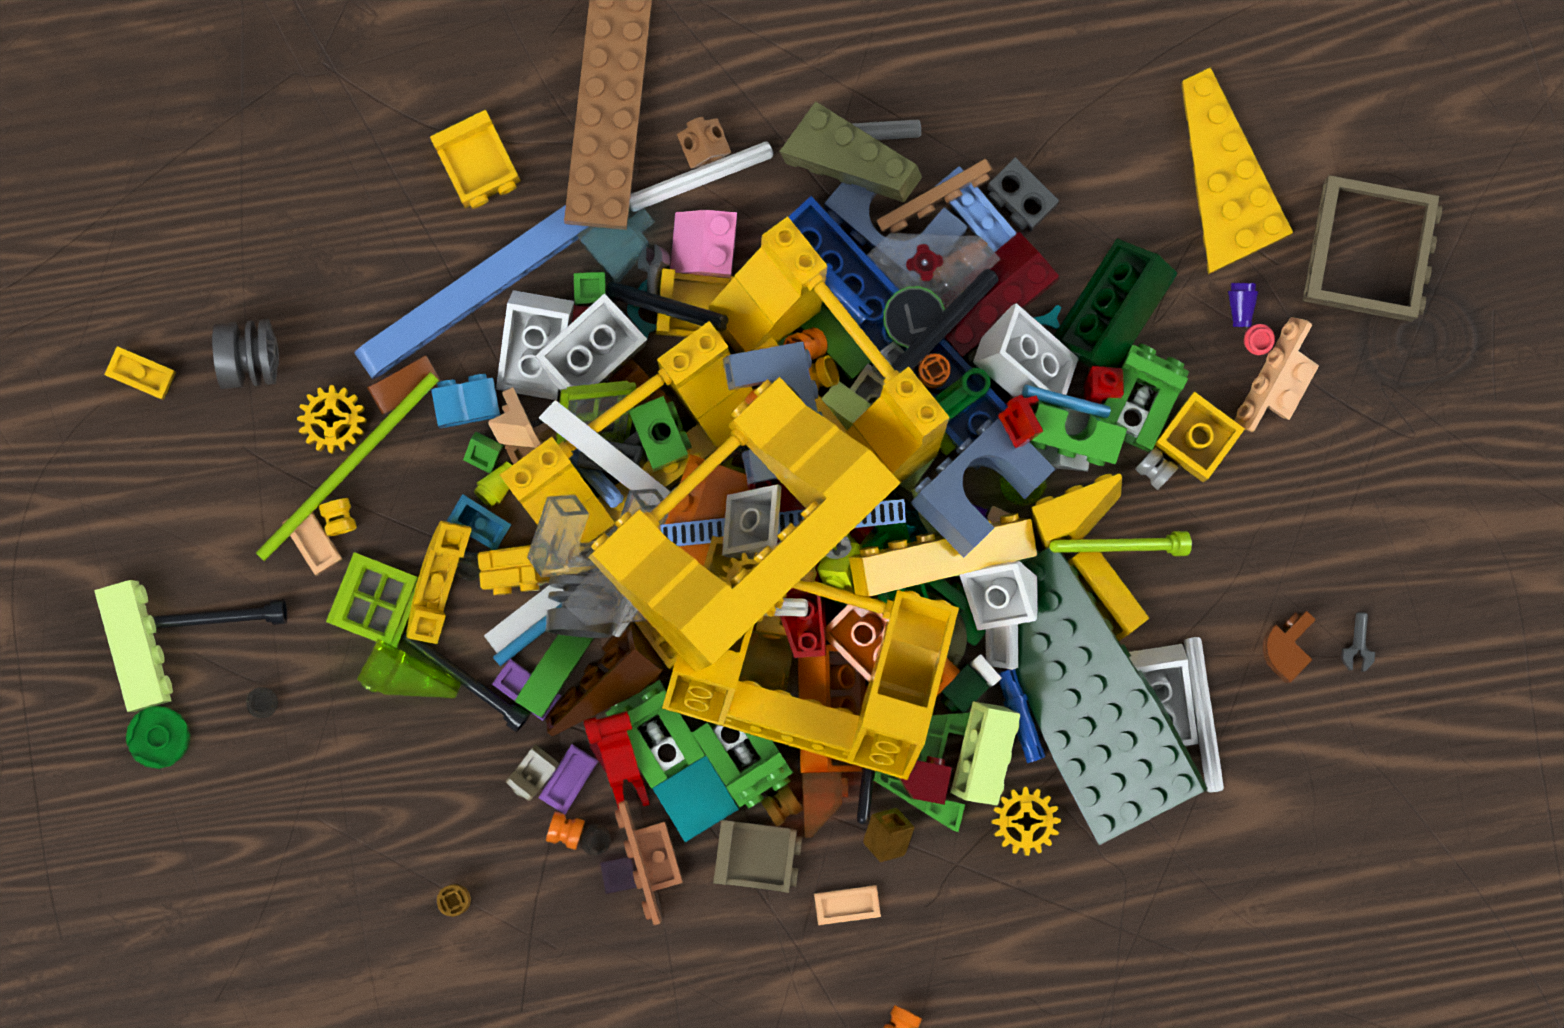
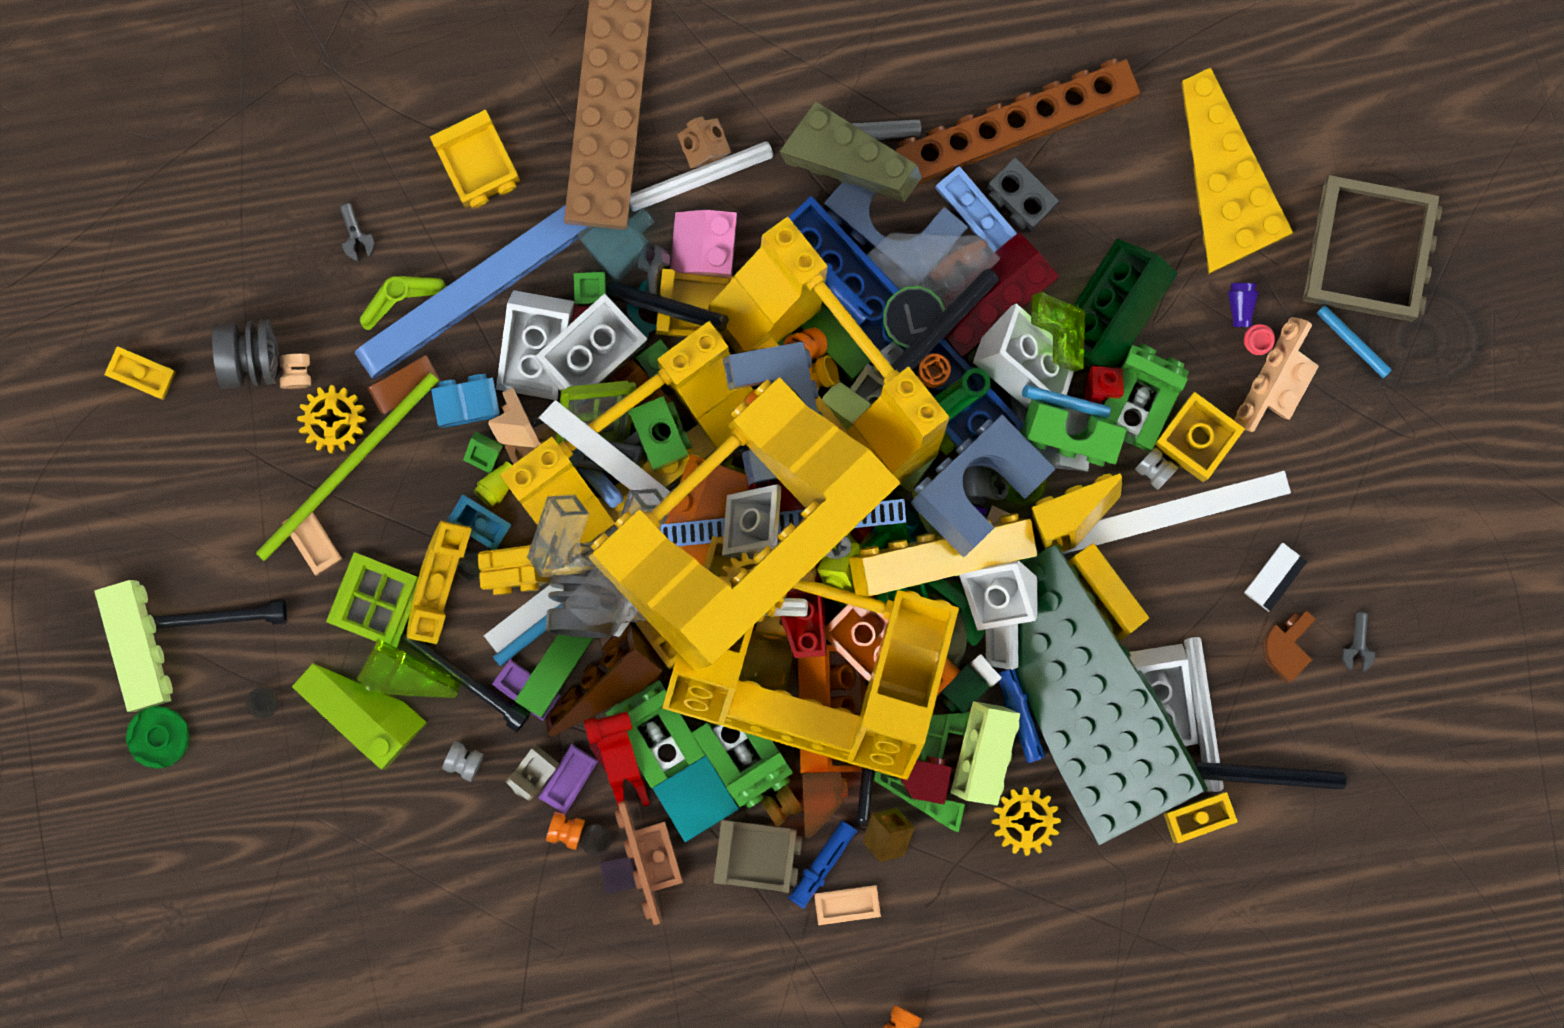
yellow wheel [319,498,357,537] -> none
pearl gold wheel [437,884,471,917] -> none
medium nougat plate [876,159,994,234] -> none
dark red plate [906,244,944,282] -> none
red bracket [998,395,1044,448] -> none
lime piece [1049,531,1192,556] -> none
none -> light nougat wheel [278,354,311,389]
none -> lime wedge [292,663,427,770]
none -> flat silver bar [340,203,375,262]
none -> lime piece [360,276,446,330]
none -> light grey wheel [442,741,484,782]
none -> bright green plate [635,339,669,378]
none -> blue pin [788,820,858,909]
none -> dark orange brick [895,58,1141,186]
none -> dark grey piece [963,466,1008,506]
none -> clear neon green plate [1031,292,1085,372]
none -> white sticker [1062,471,1291,554]
none -> yellow brick [1163,792,1238,843]
none -> black axle [1194,762,1347,789]
none -> white tile [1244,543,1308,612]
none -> dark azure bar [1316,305,1392,378]

